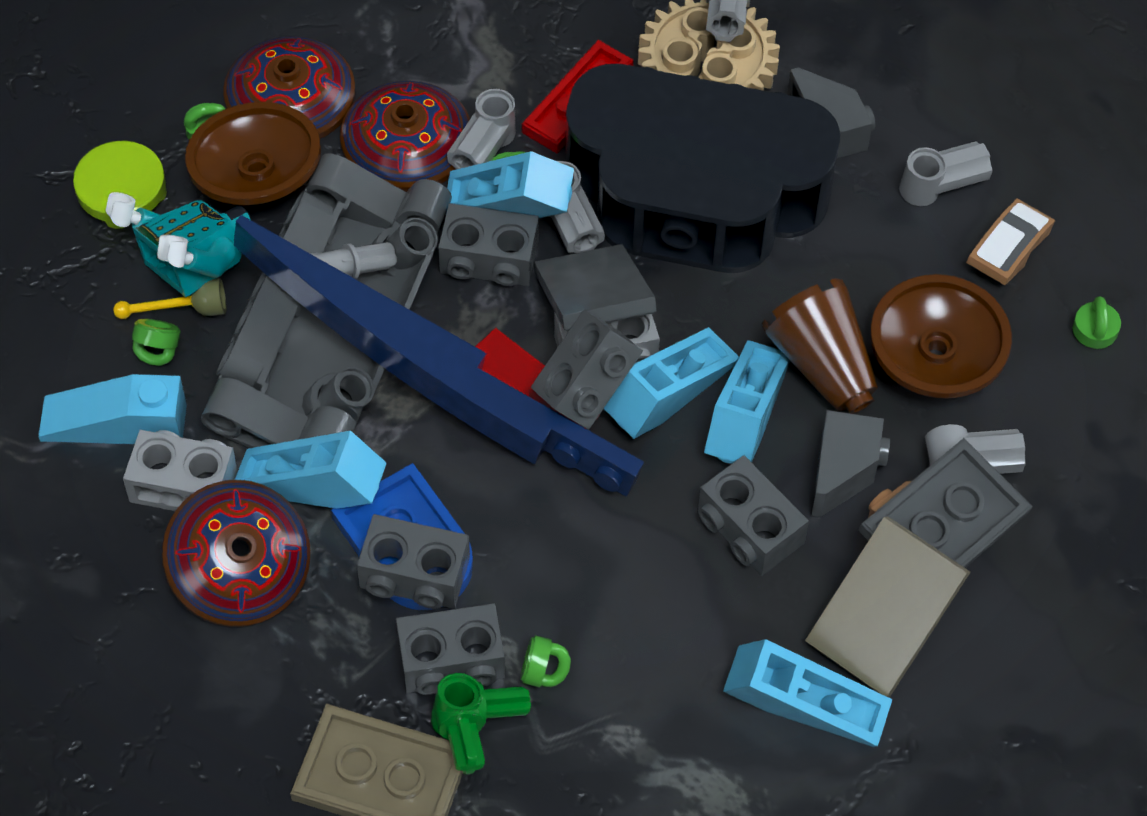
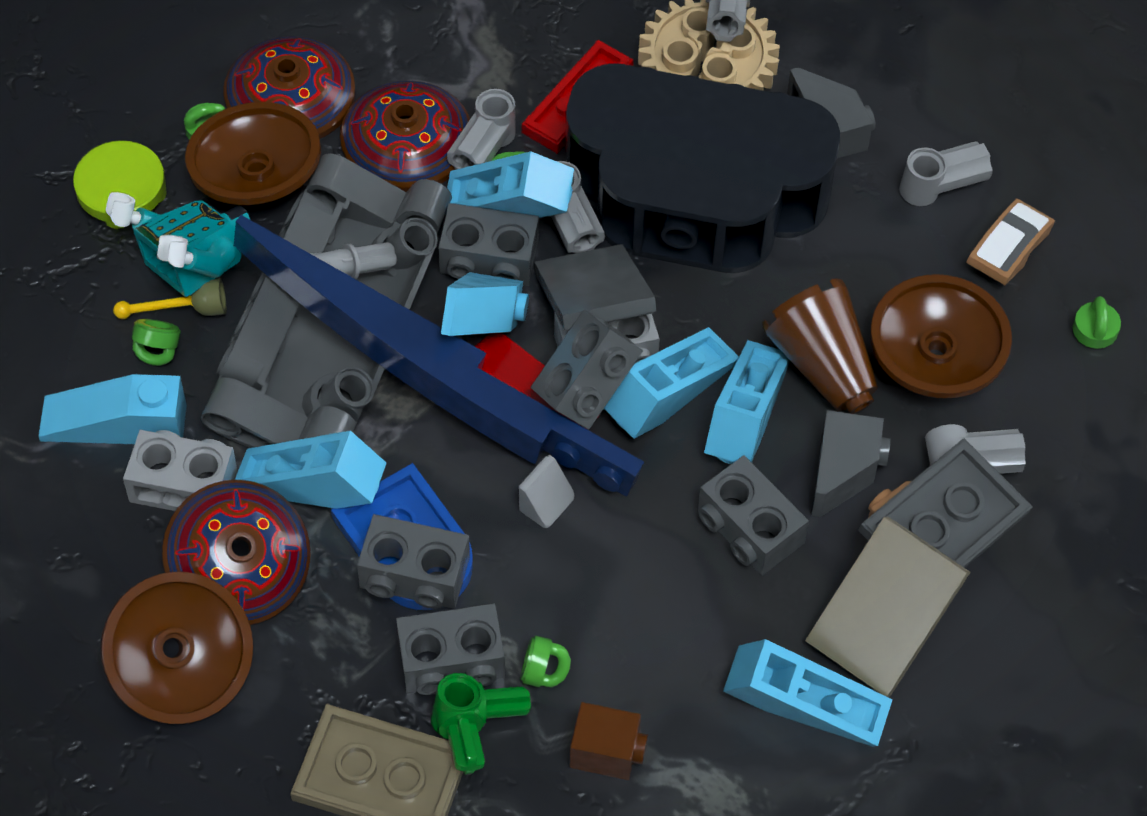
none -> reddish brown dish [101,572,253,724]
none -> medium azure slope [441,272,529,336]
none -> light grey slope [519,455,575,528]
none -> reddish brown brick [570,702,648,780]

